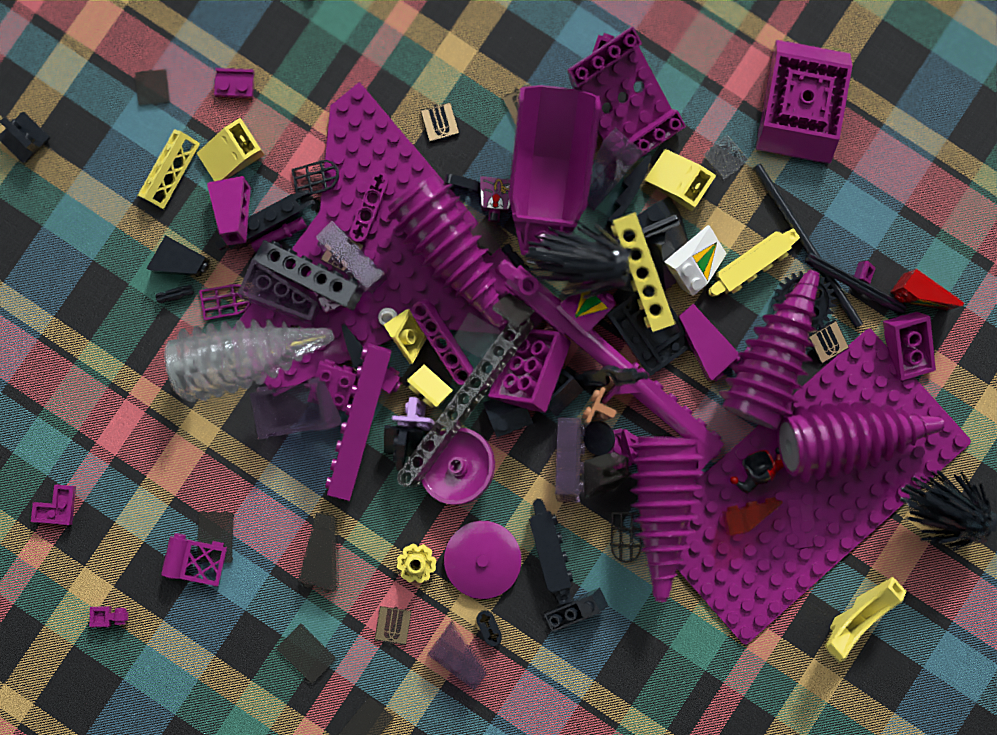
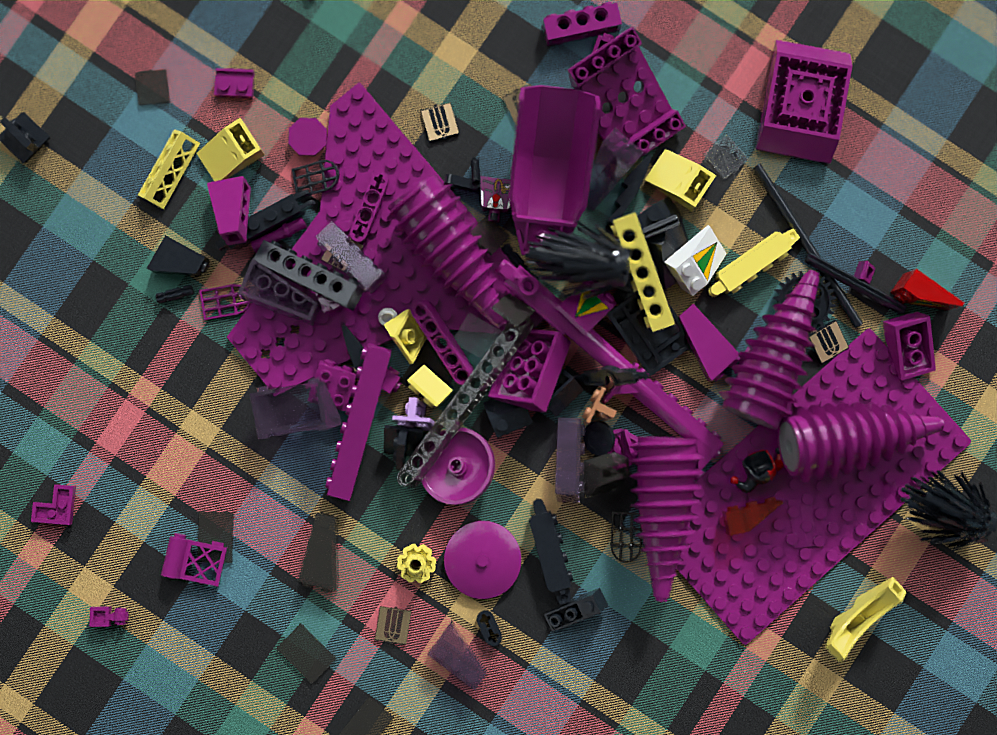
clear cone [165,319,333,402] -> none
none -> magenta piece [288,118,327,156]
none -> black piece [471,157,481,188]
none -> magenta brick [543,2,622,46]

